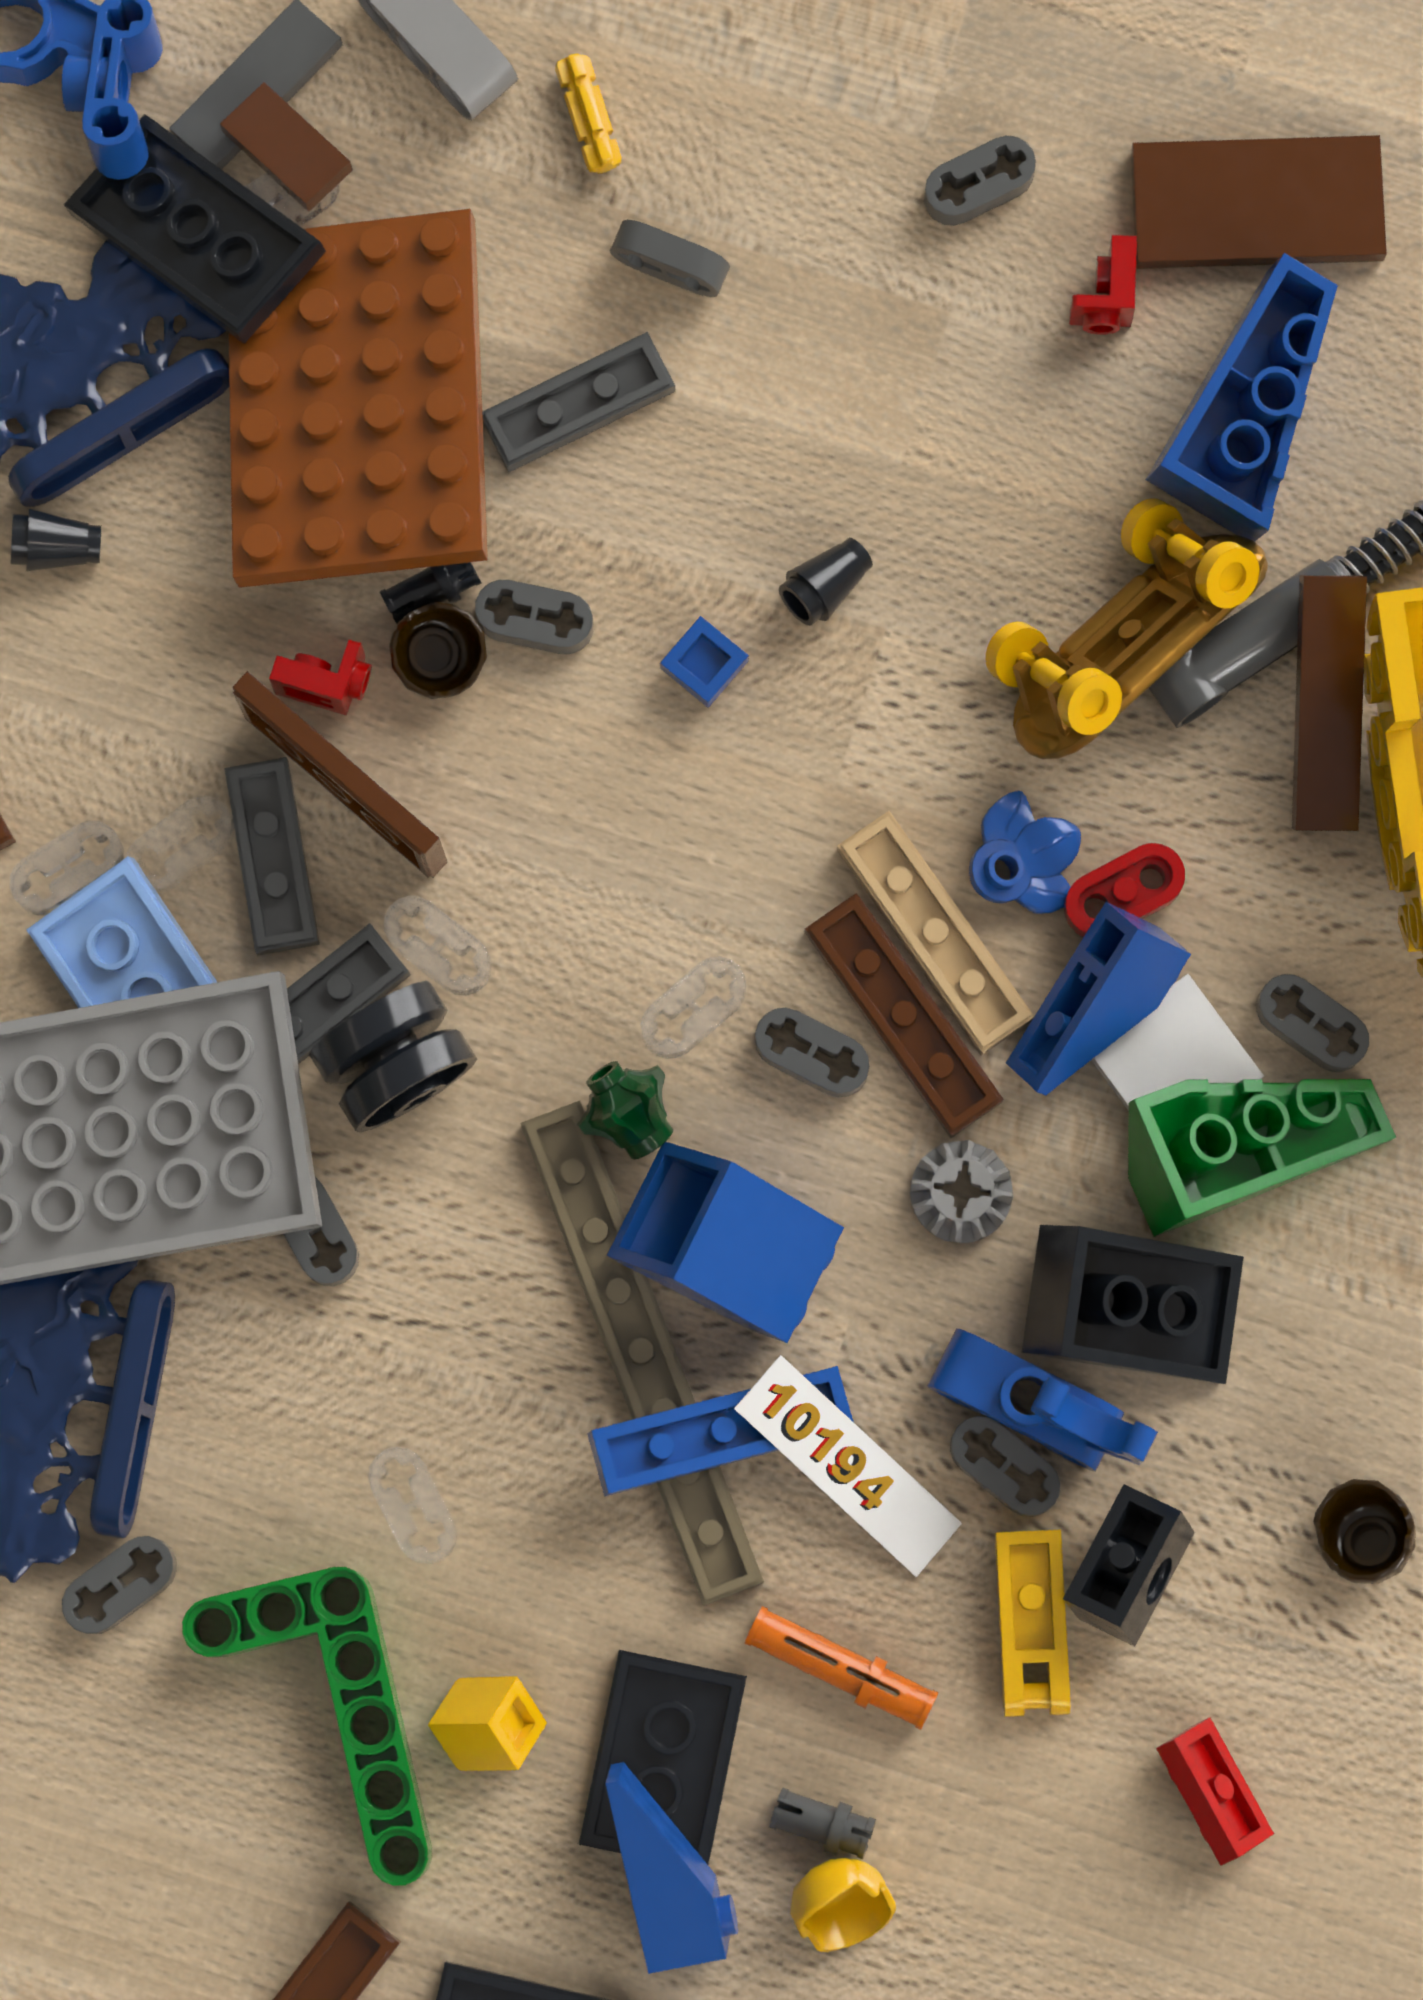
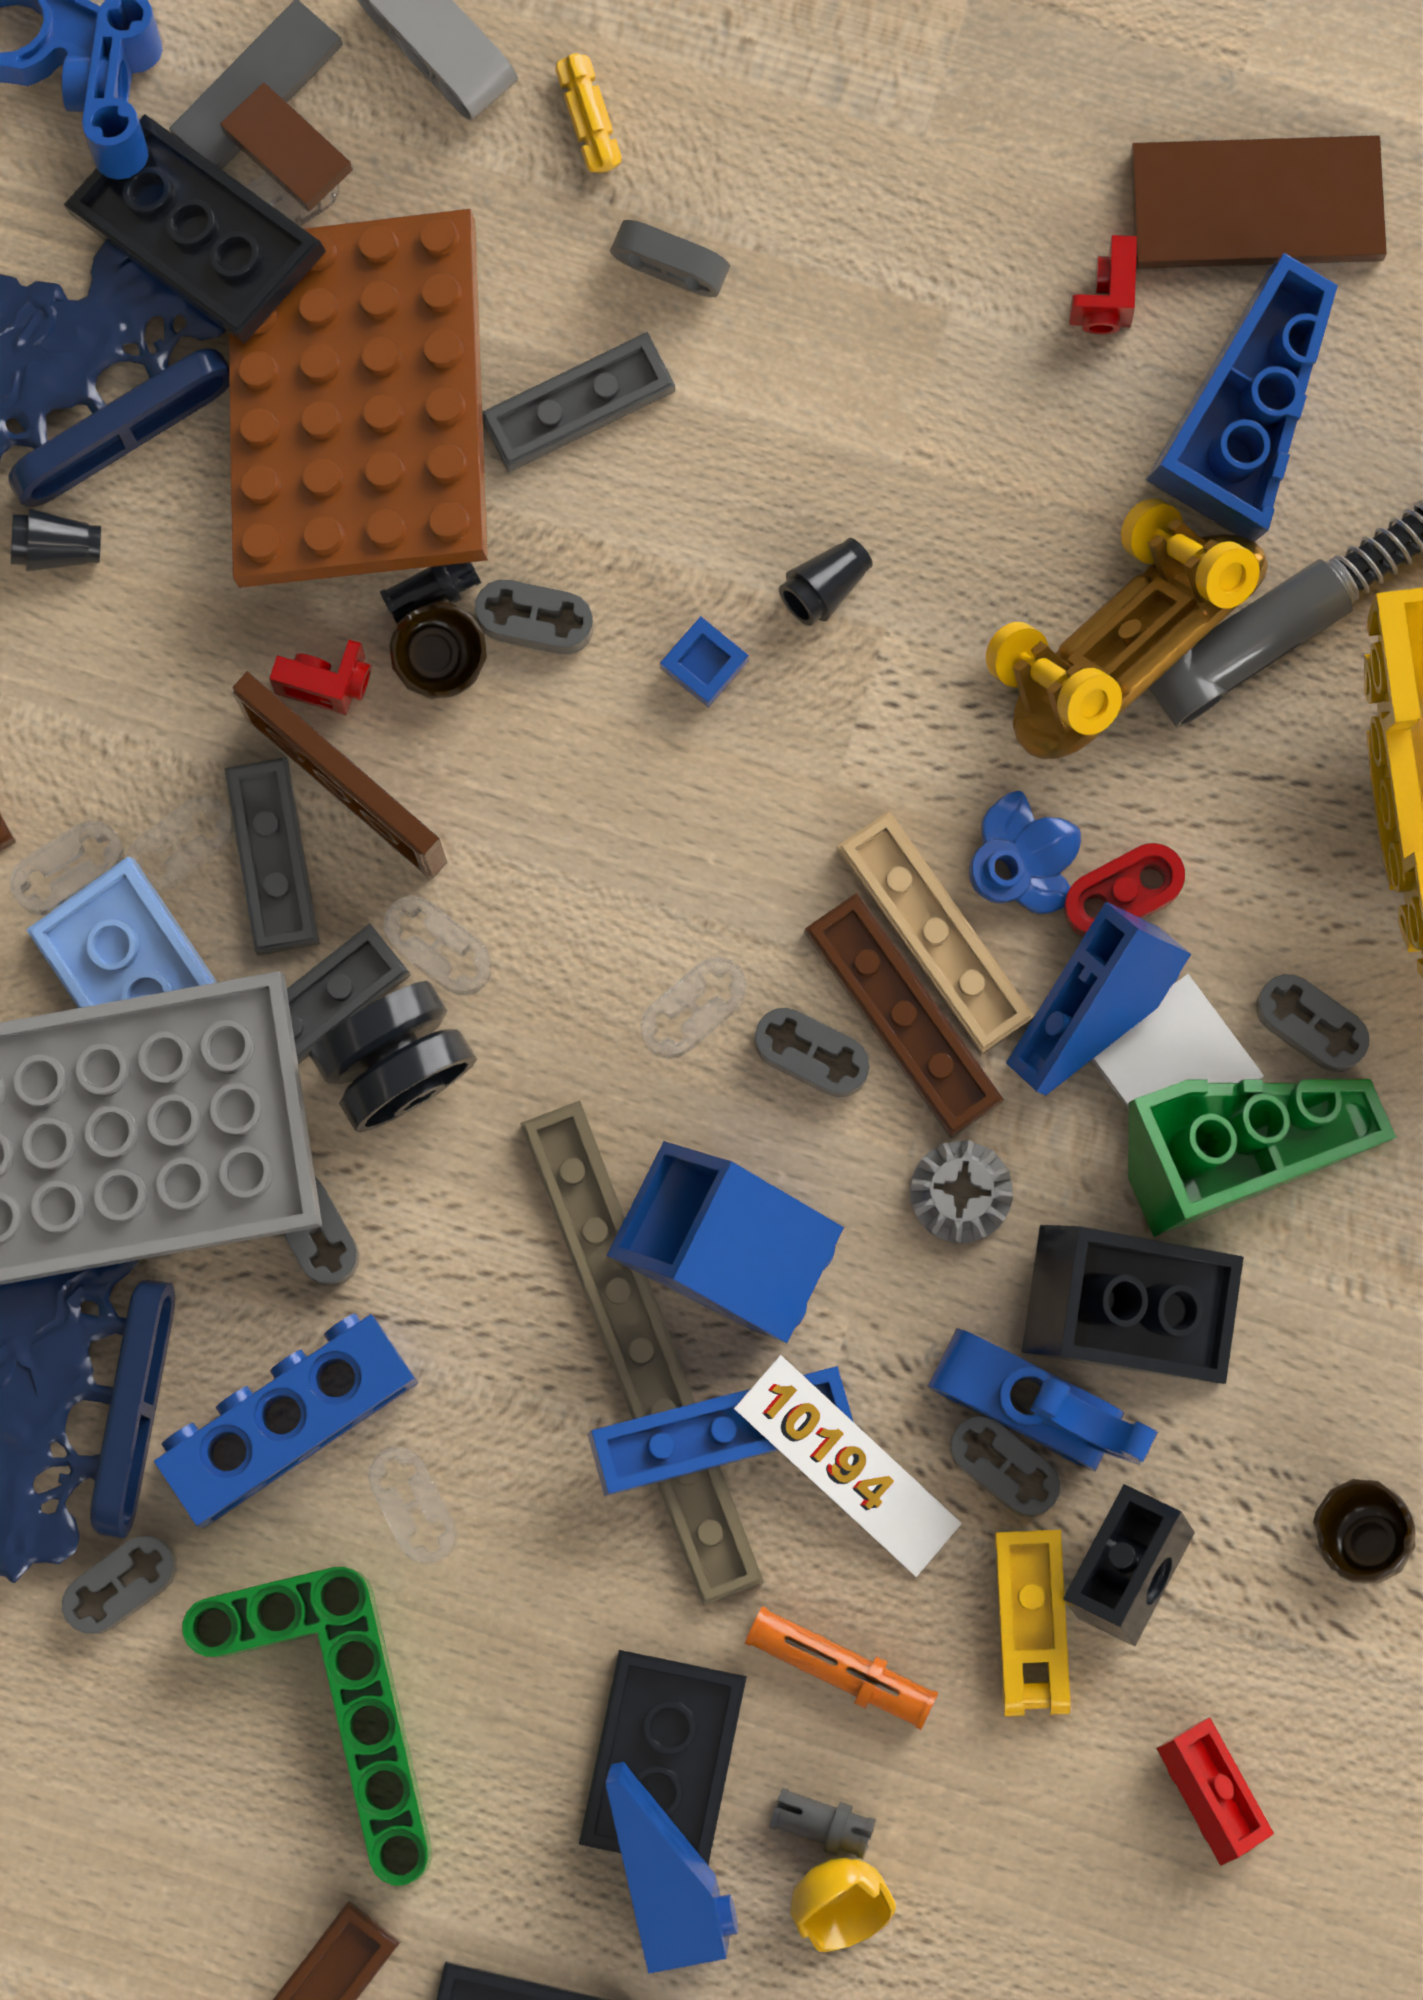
yellow panel [428,1676,547,1771] -> none
dark green rock [577,1061,673,1160] -> none
dark grey beam [924,136,1036,226] -> none
reddish brown tile [1292,575,1367,831] -> none
none -> blue brick [154,1313,419,1529]

